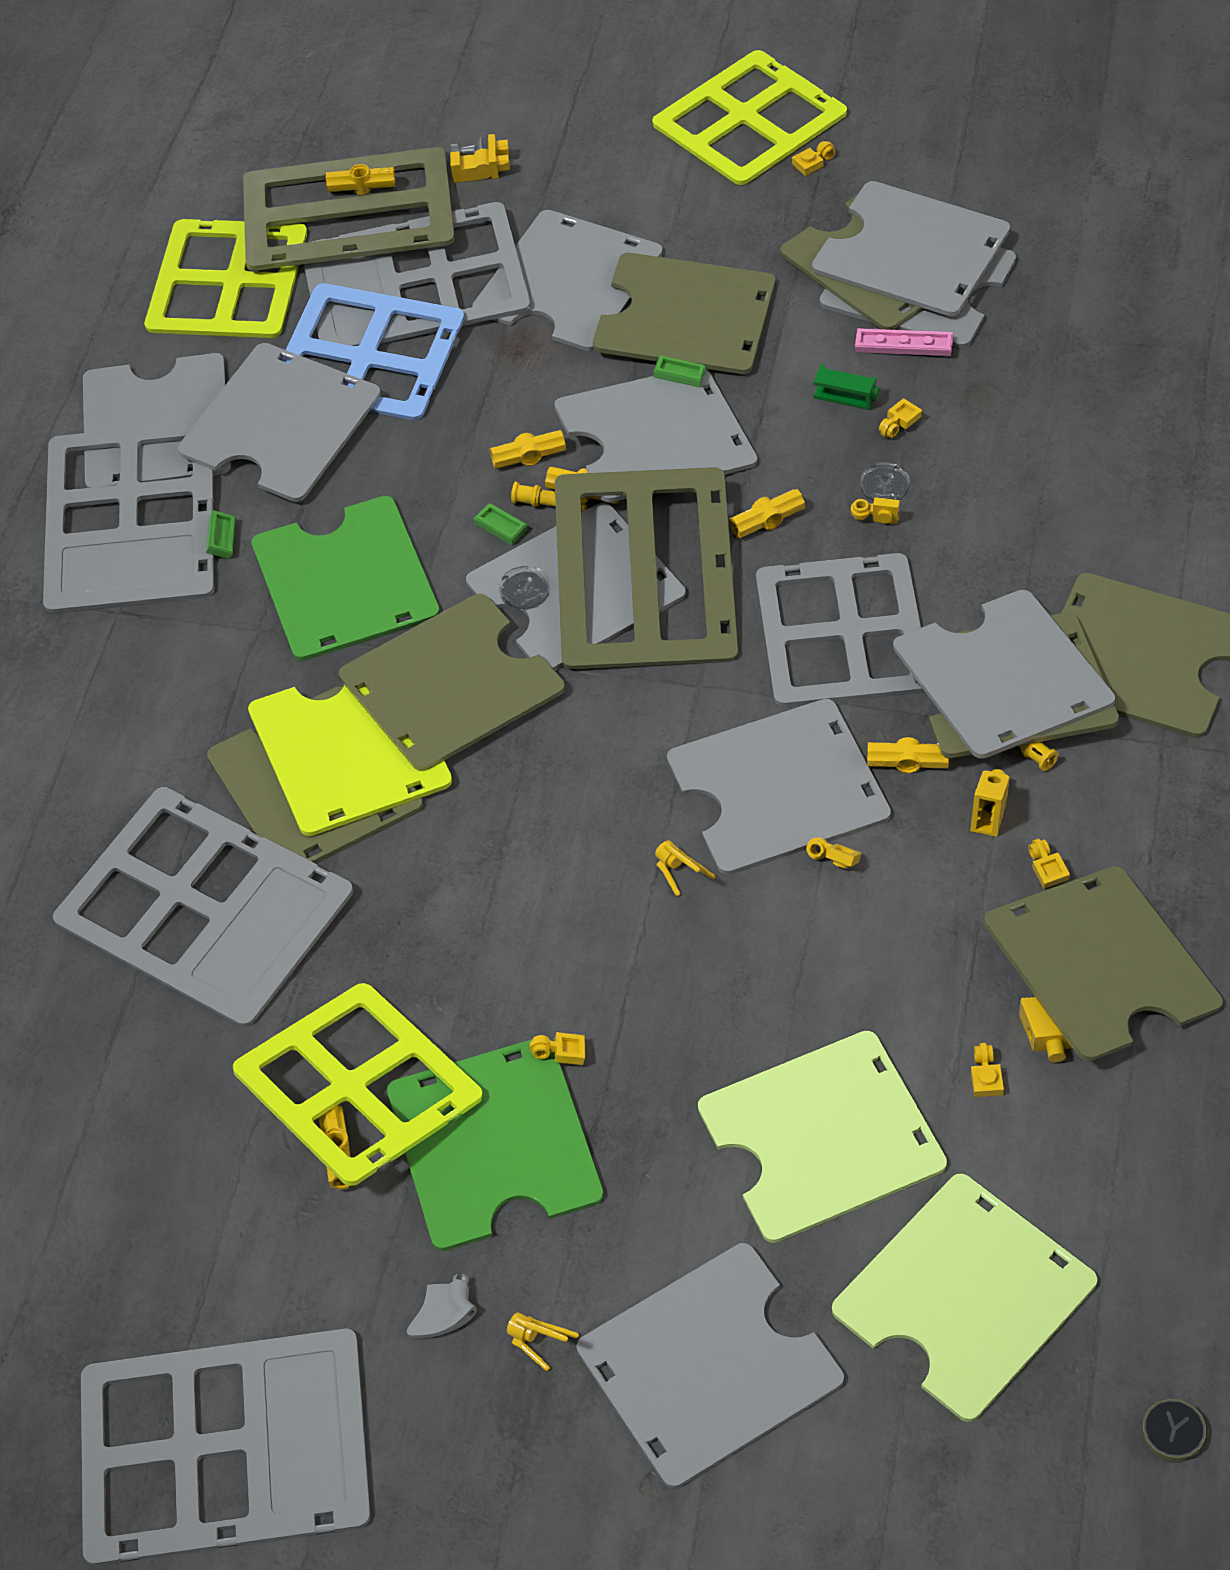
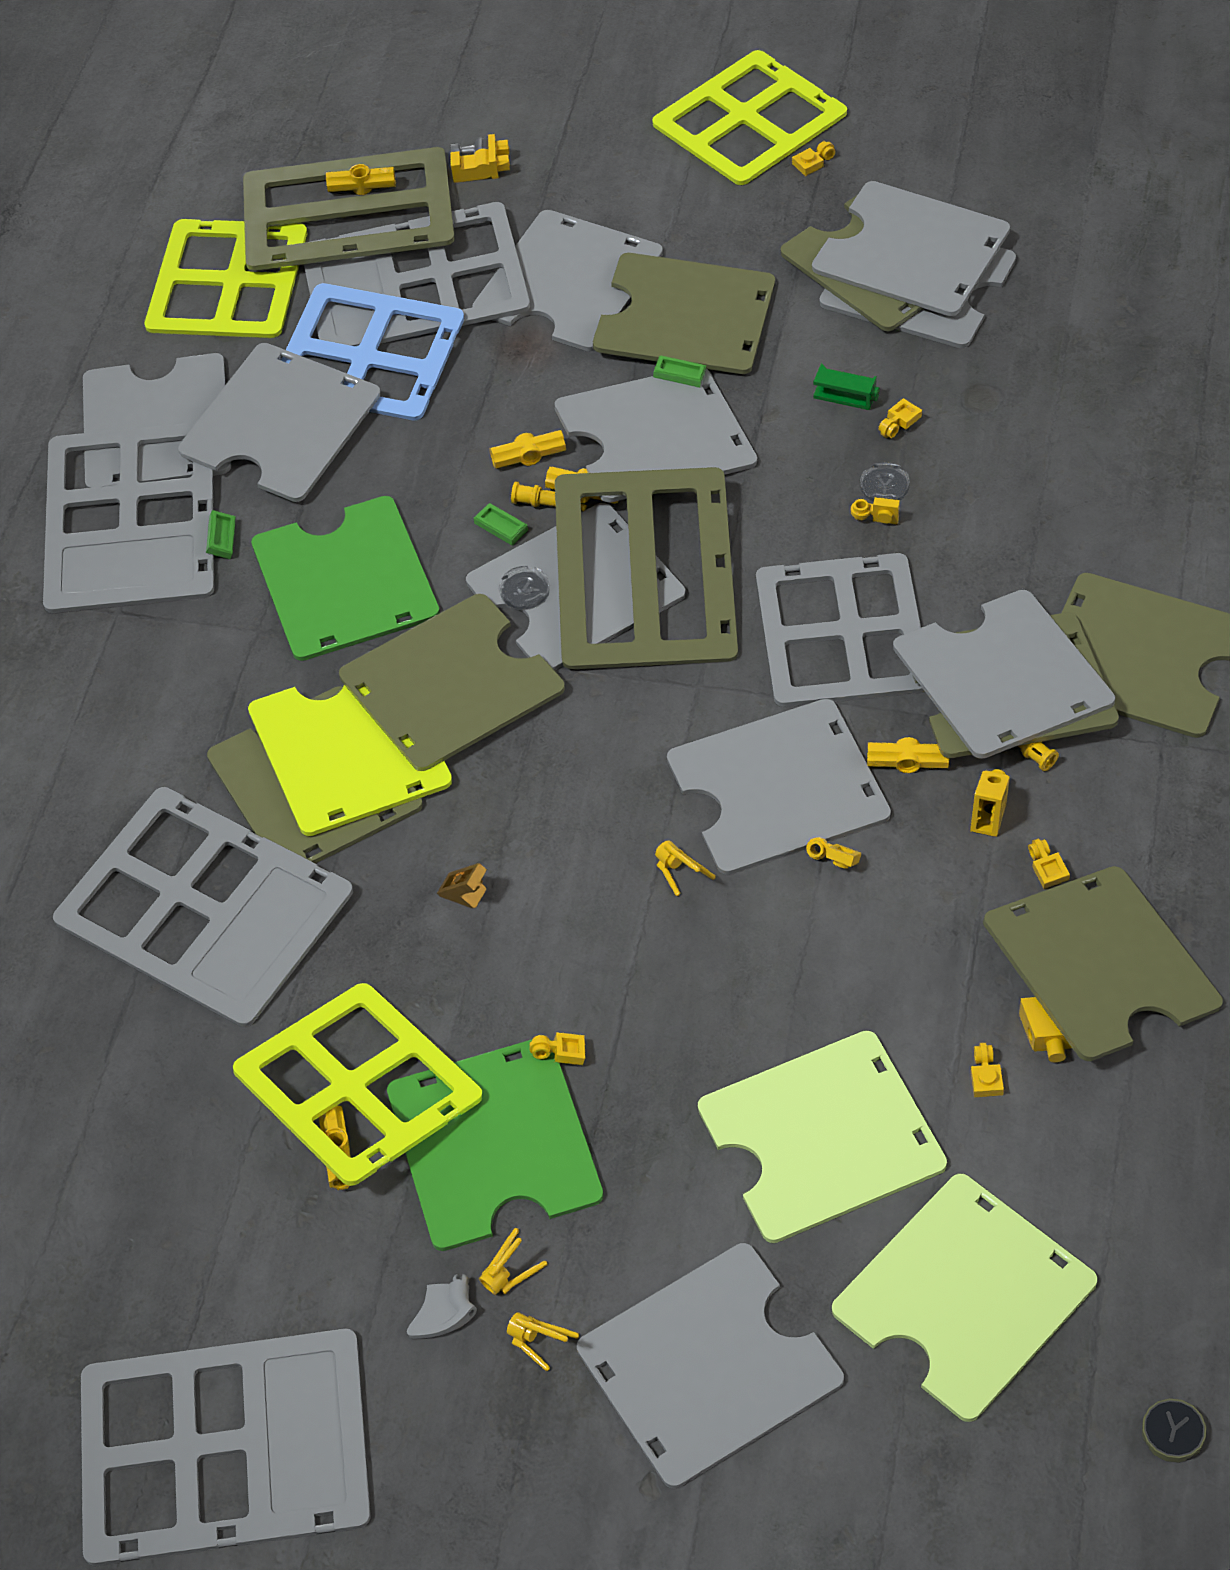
yellow piece [729,489,805,538] -> none
bright pink tile [855,328,953,356] -> none
none -> pearl gold slope [437,863,487,908]
none -> yellow plant [479,1228,548,1295]

